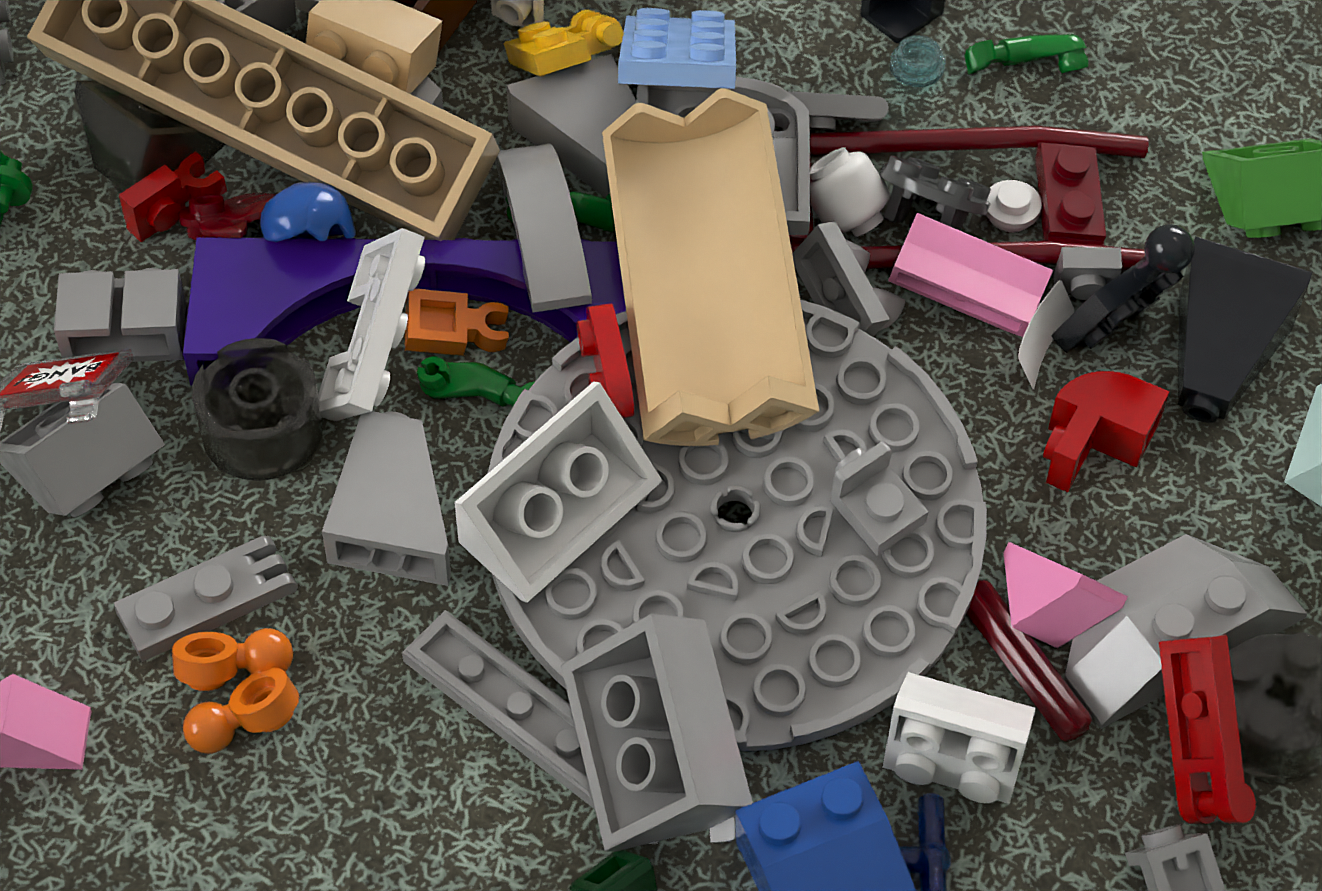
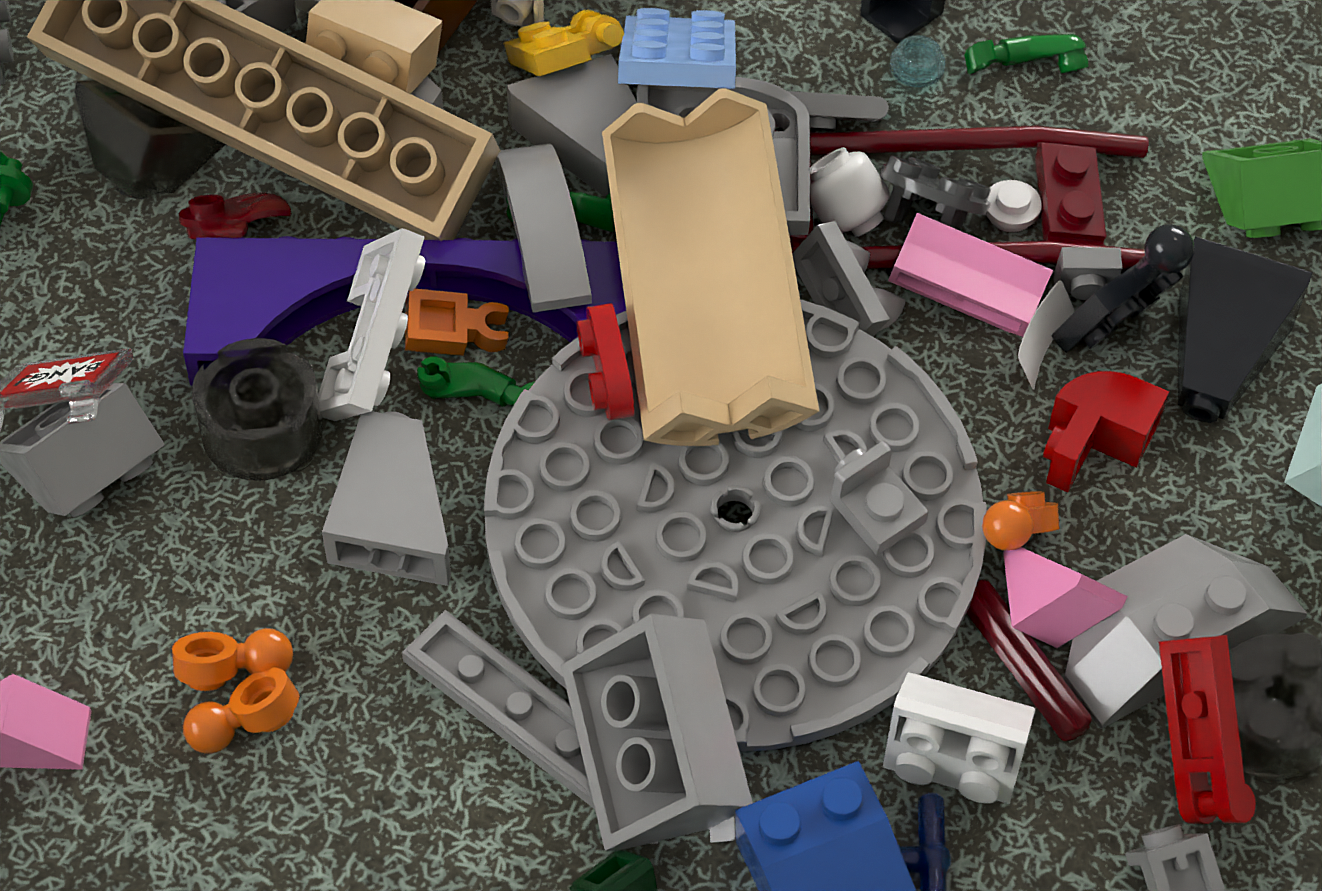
light grey piece [54,268,186,363] -> none
light grey hinge [114,536,298,662] -> none
red plate [119,151,227,242] -> none
blue hair [260,182,356,242] -> none
white slope [454,381,663,603] -> none
none -> orange plate [982,491,1060,551]

